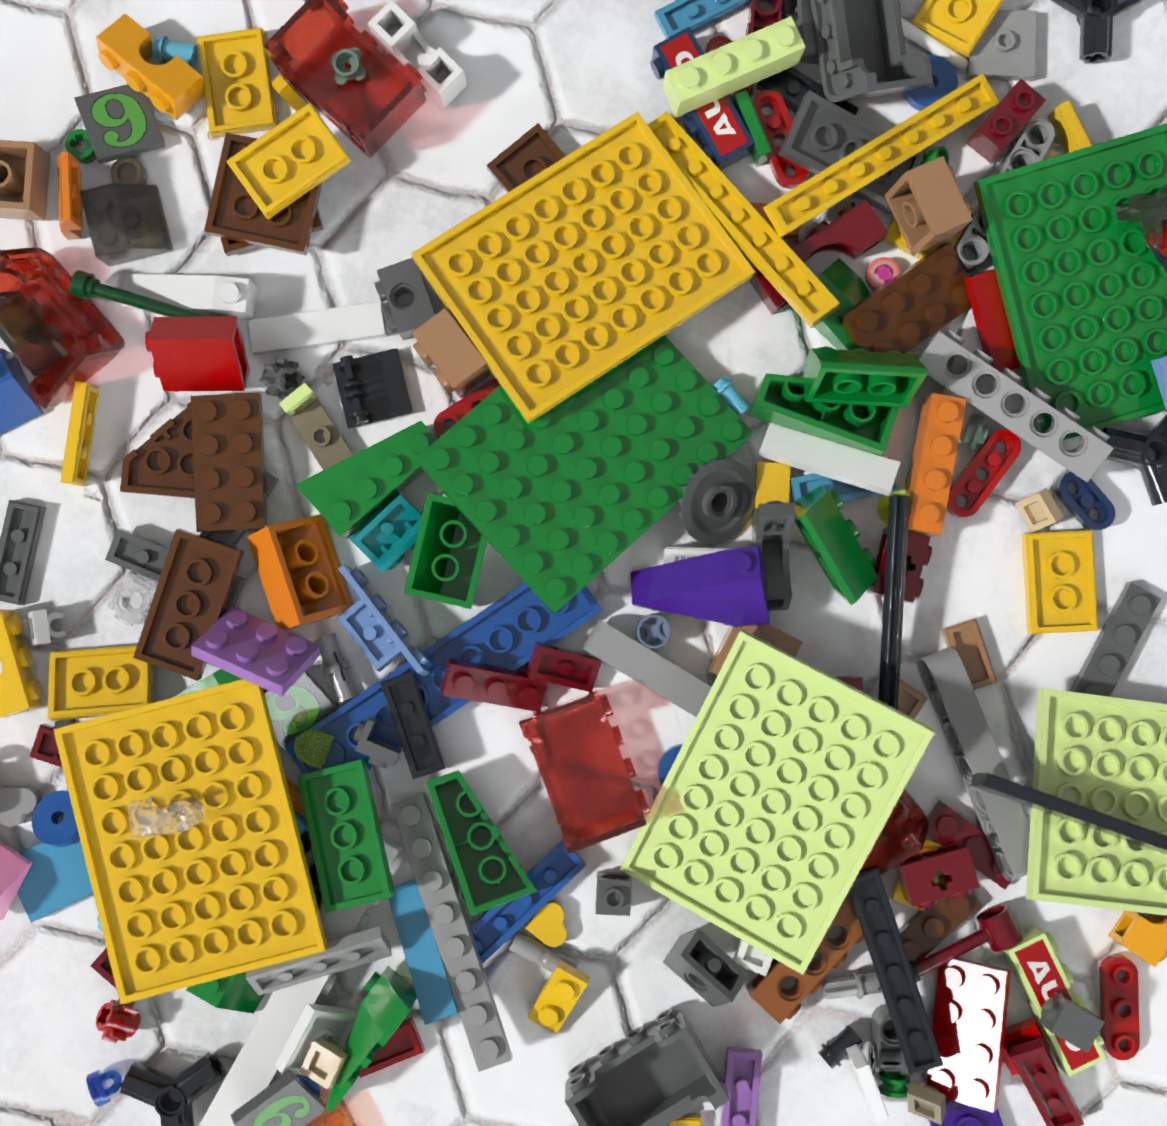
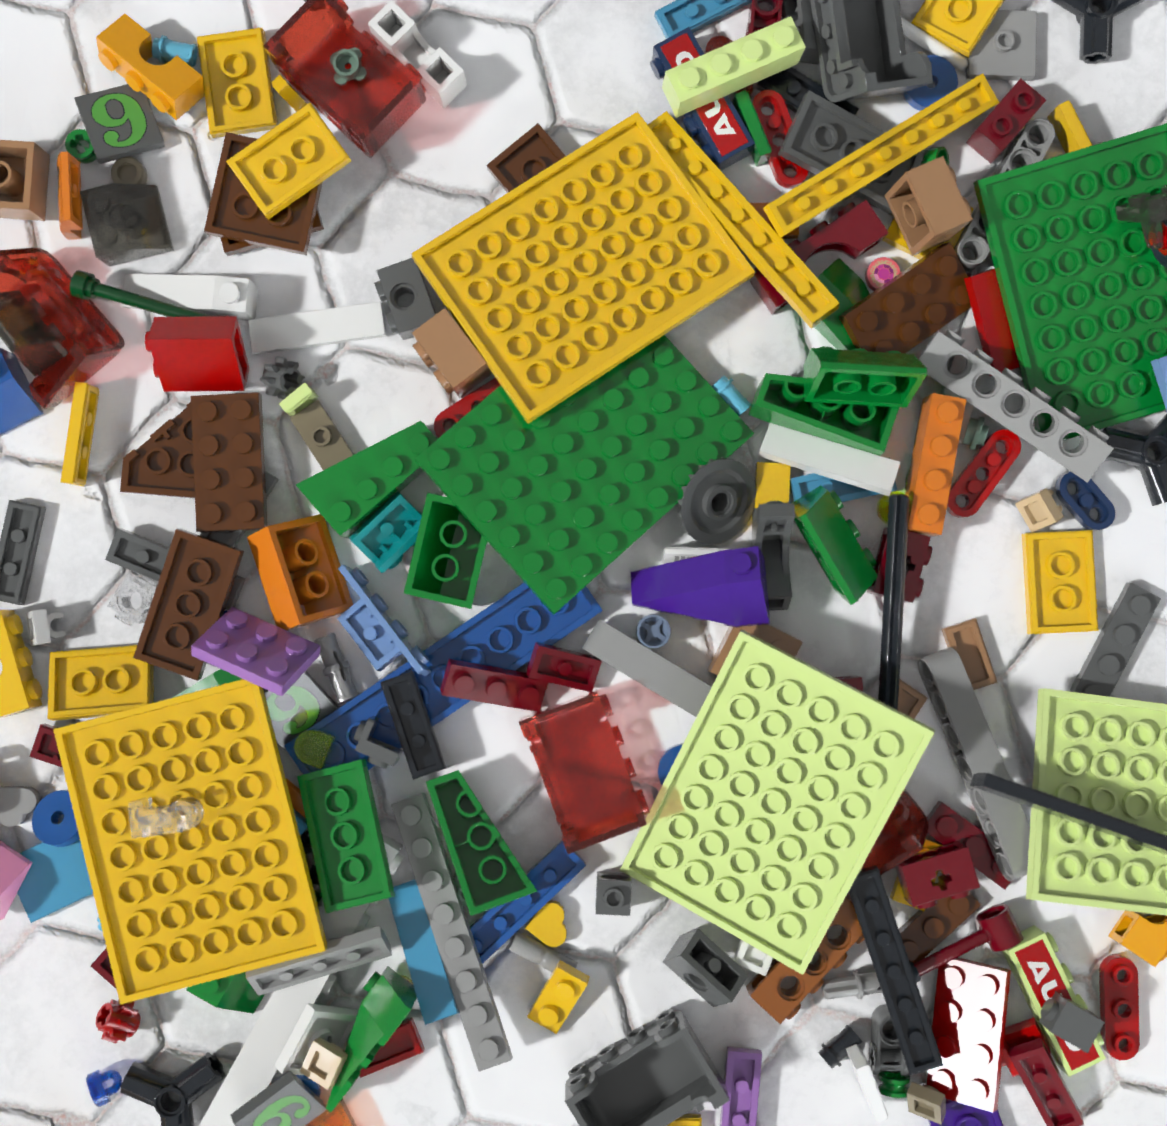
black hinge [332,348,413,429] -> none

